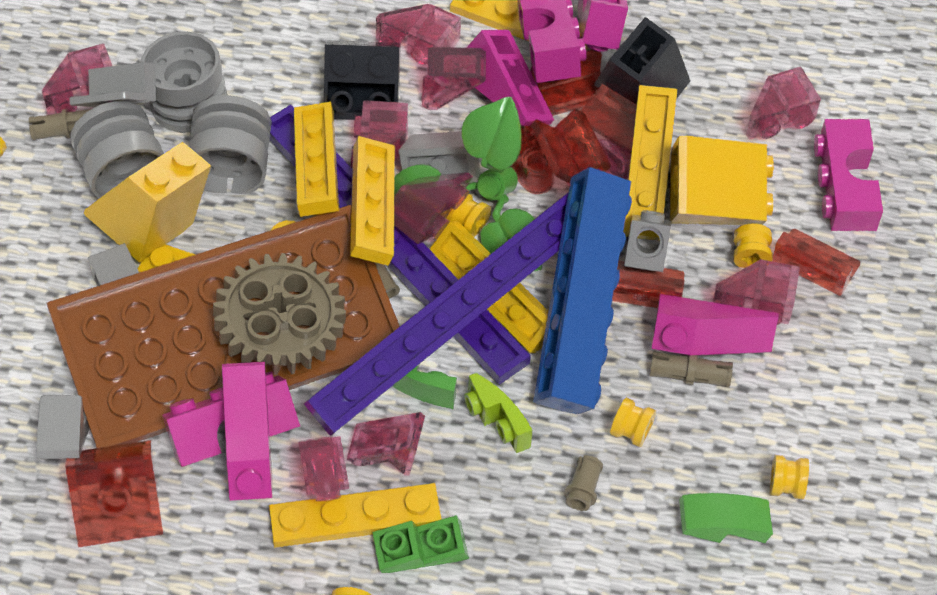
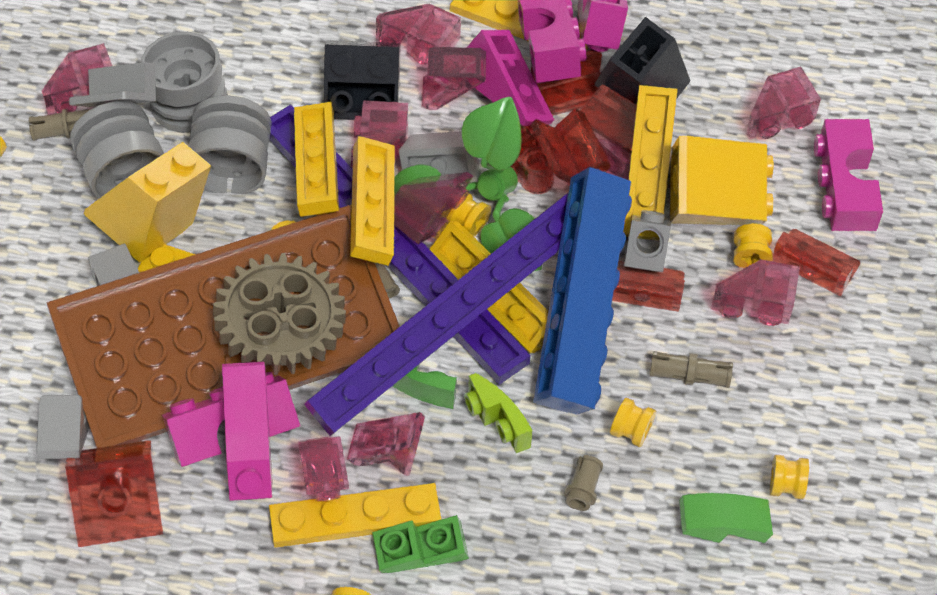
dark pink slope [651,294,779,355] -> none

